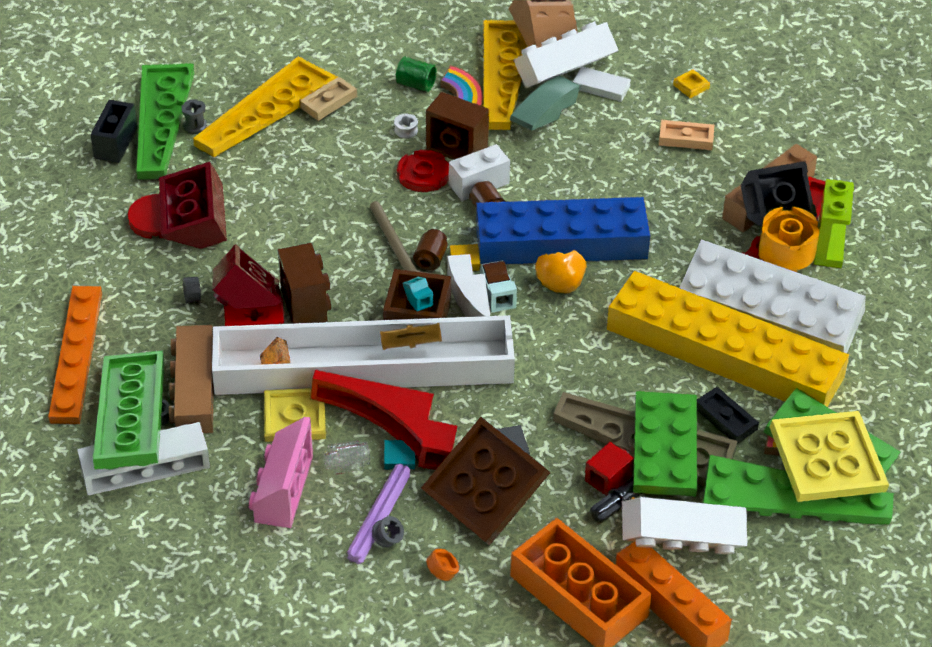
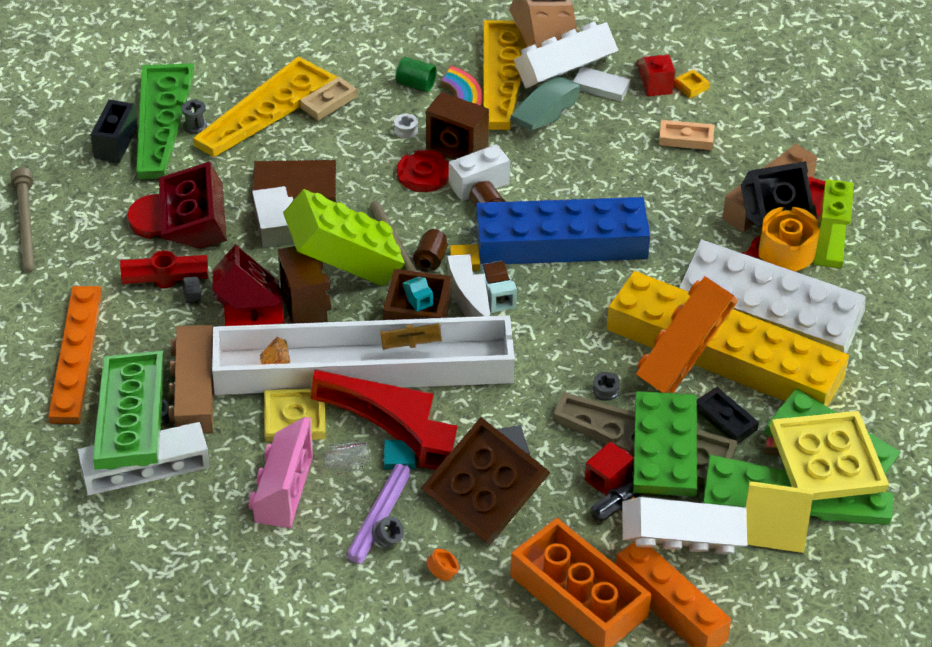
light orange hair [535,250,586,293] -> none
none -> dark tan piece [10,167,34,273]
none -> red piece [120,250,209,288]
none -> white brick [252,186,294,248]
none -> reddish brown tile [253,160,336,203]
none -> lime brick [283,189,405,286]
none -> dark grey bush [593,372,620,401]
none -> red slope [636,54,675,97]
none -> orange brick [636,276,738,393]
none -> light yellow tile [745,481,813,553]

